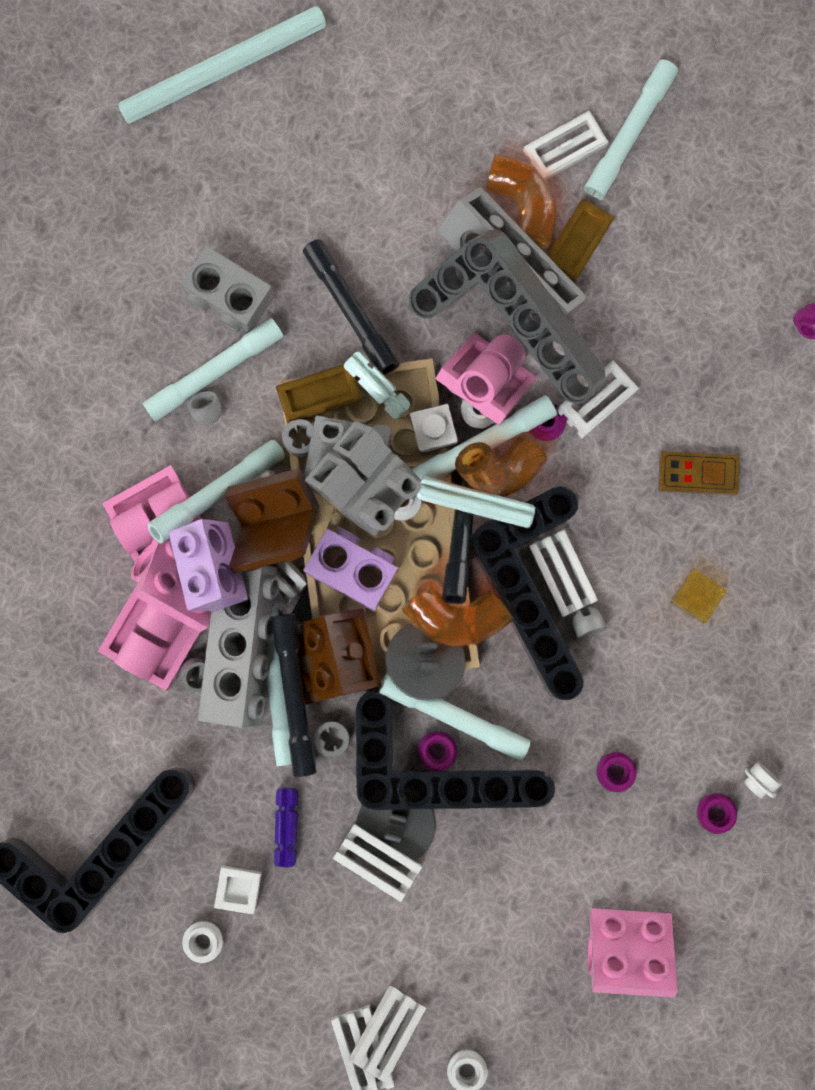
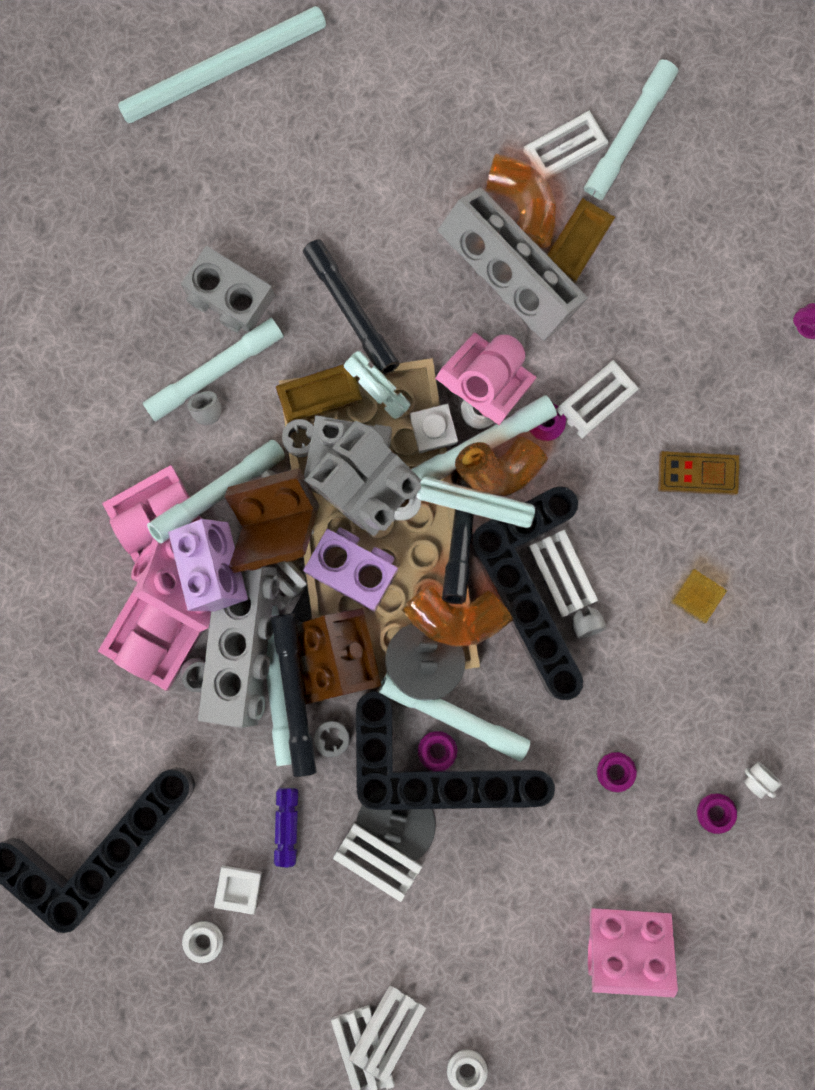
dark grey beam [409,229,606,404] -> none

